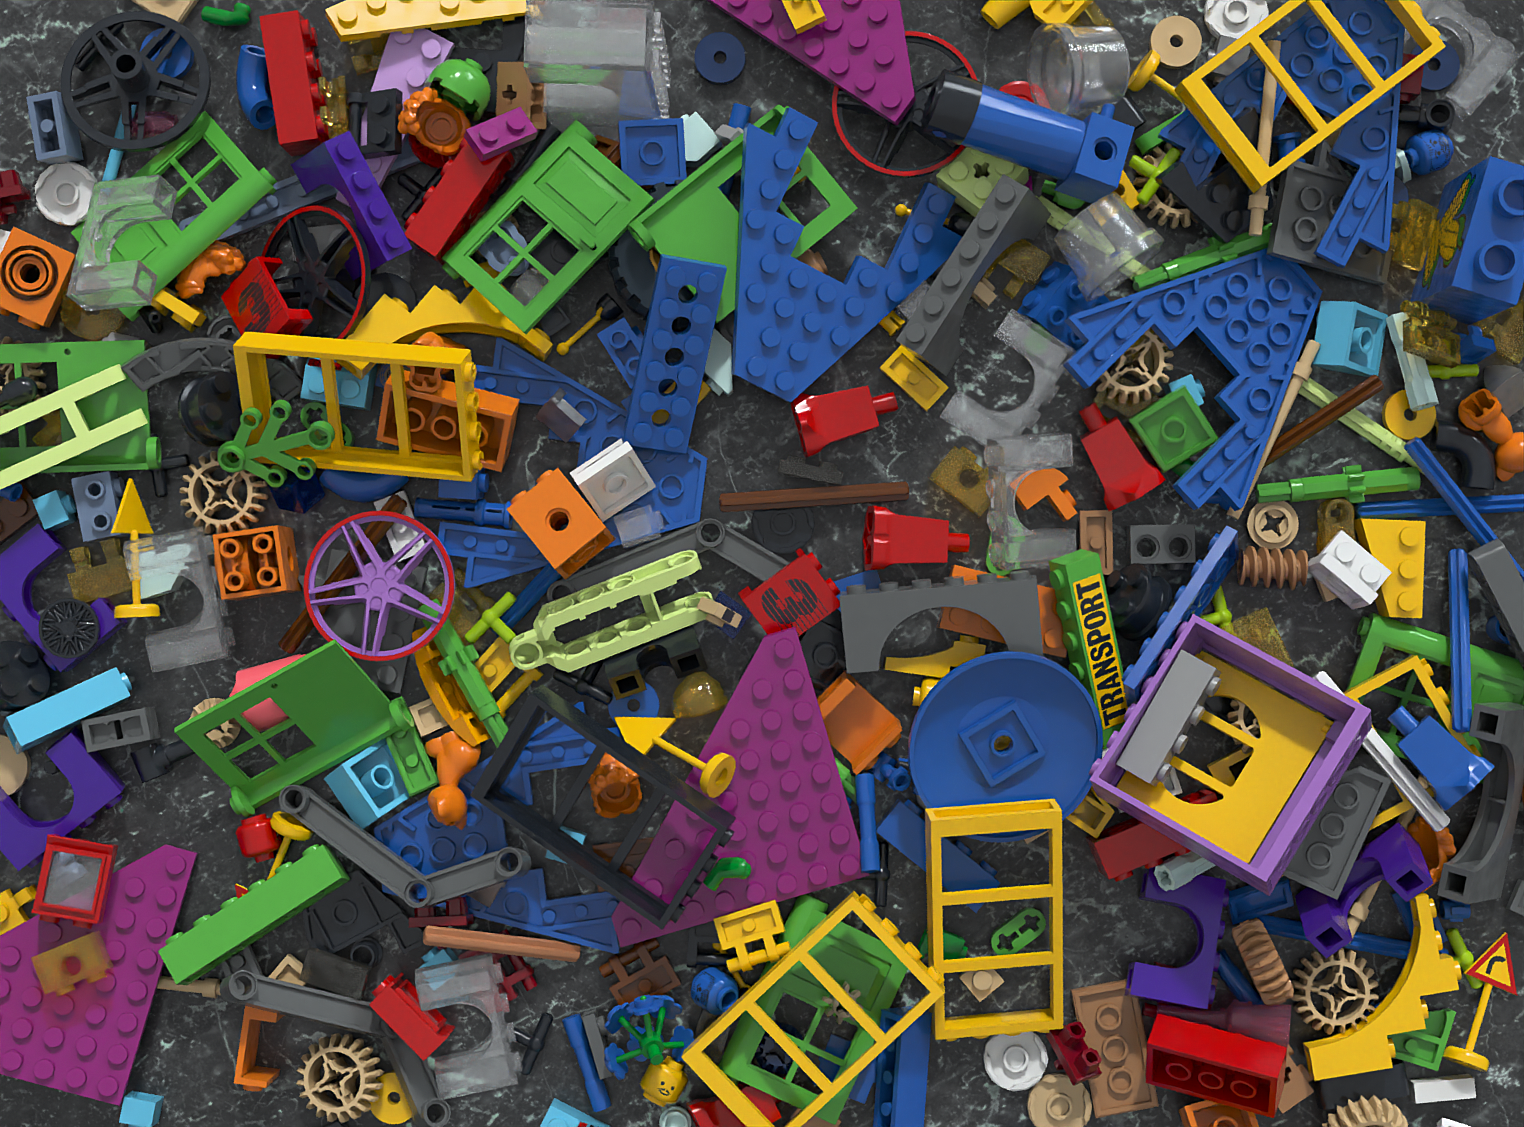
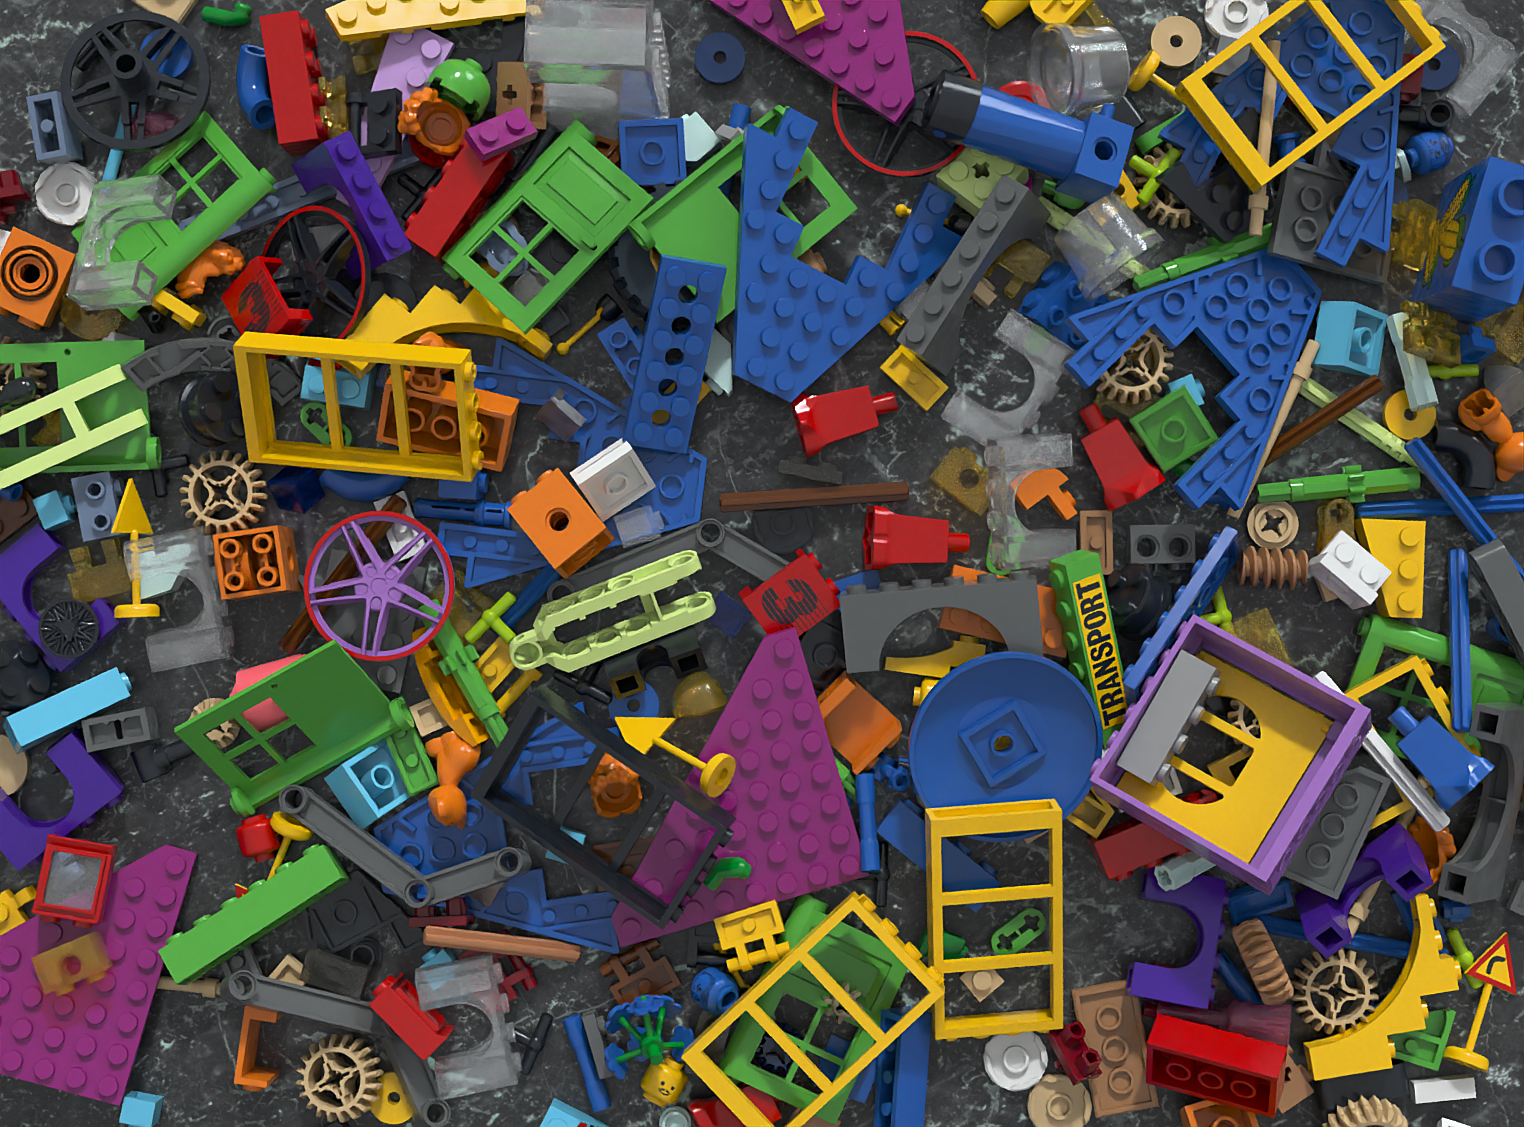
bright green plant [217,400,335,487] -> none
tan plate [696,597,743,628] -> none

